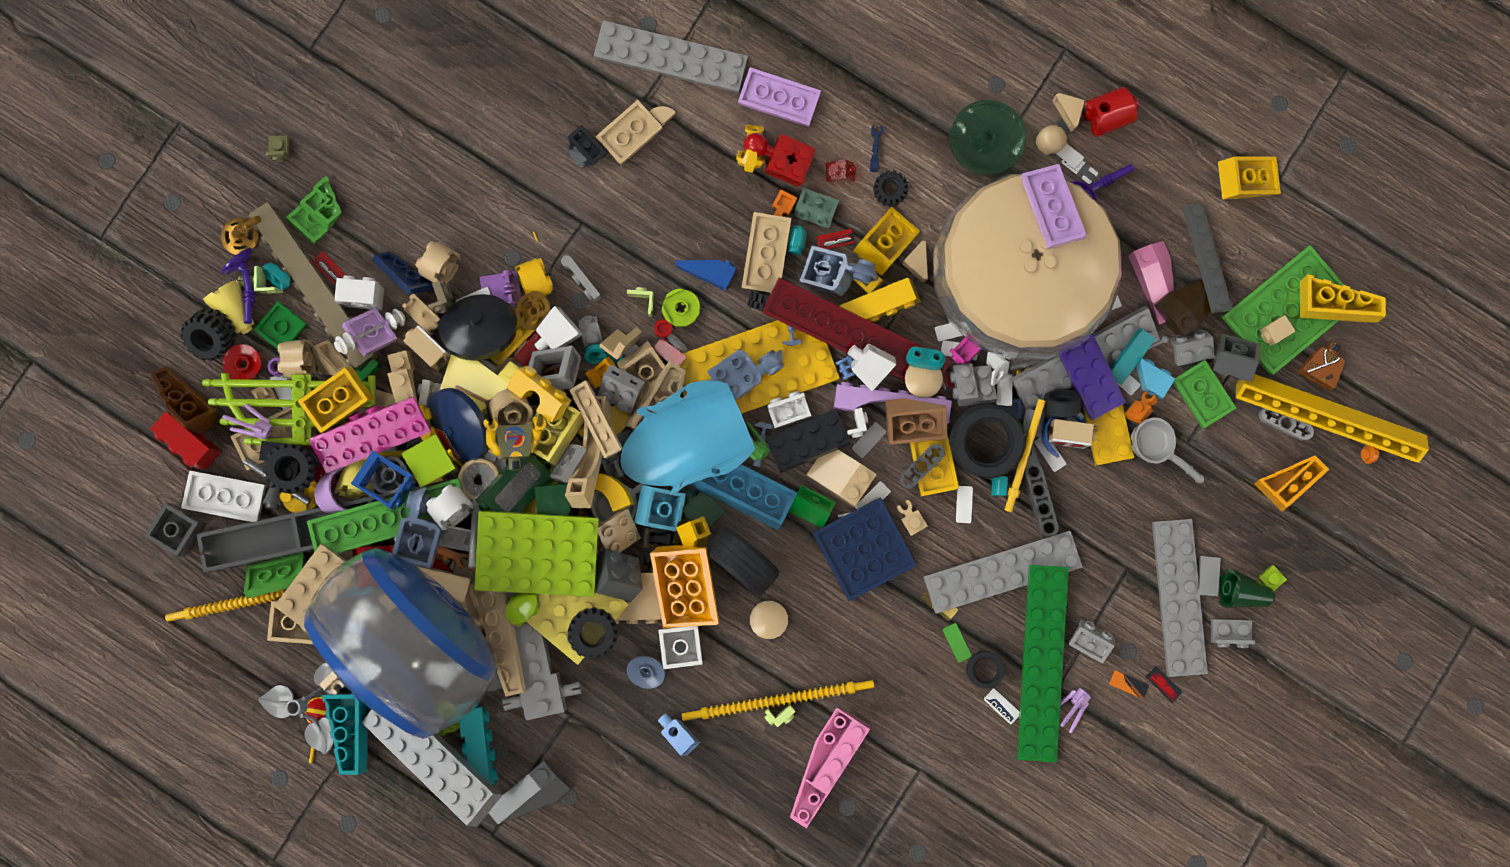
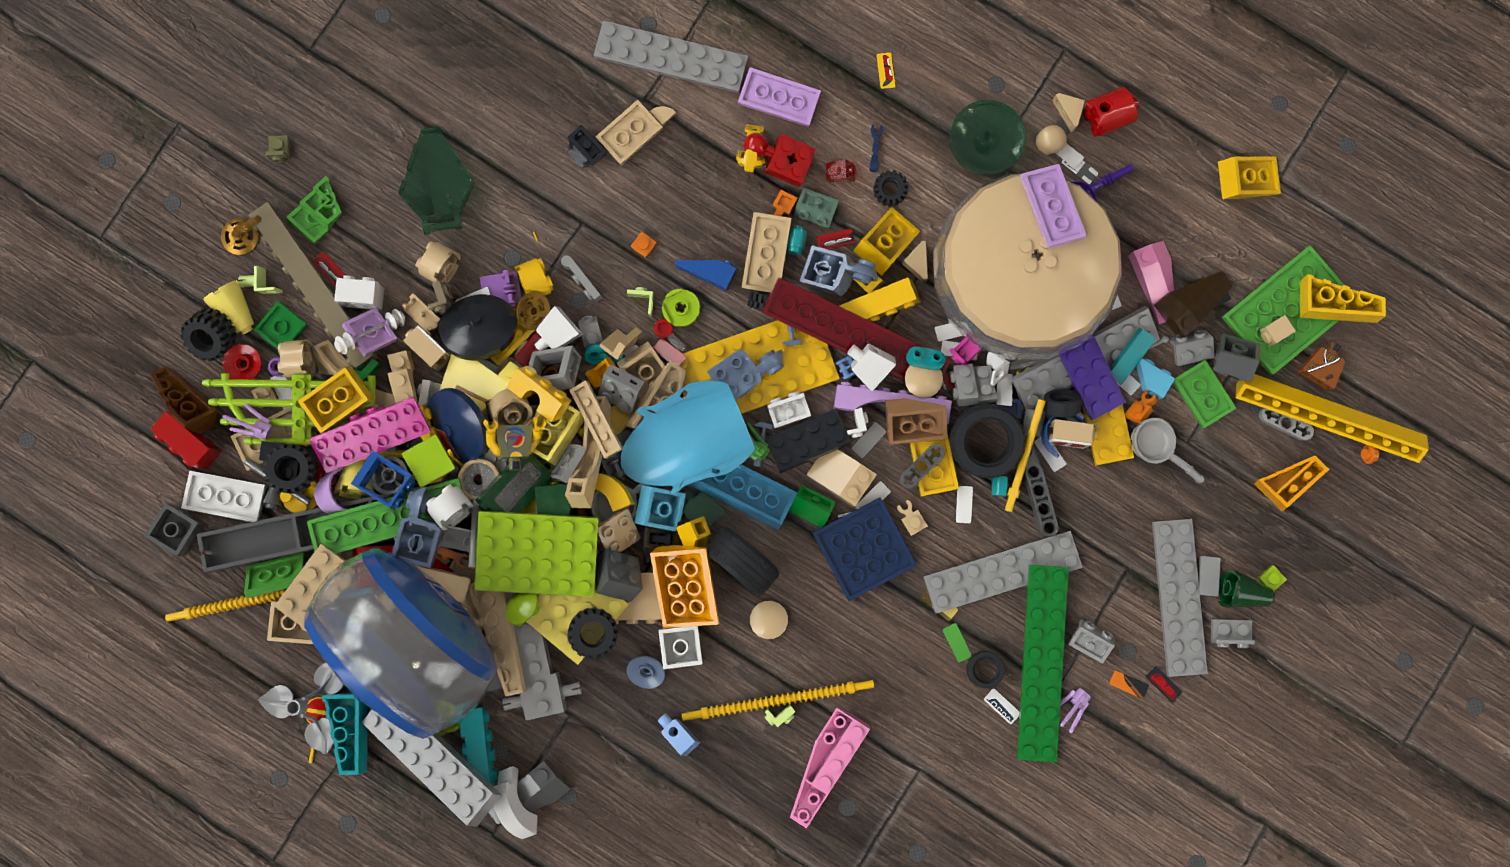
dark purple dish [221,248,255,324] -> none
teal plate [262,262,291,290] -> none
tan tile [319,671,346,695] -> none
dark blue wing [373,252,434,295] -> none
dark grey plate [1182,203,1232,313] -> none
none -> clear green windscreen [398,127,475,235]
none -> white arch [494,766,537,839]
none -> orange plate [630,231,657,259]
none -> yellow sticker [877,53,895,89]

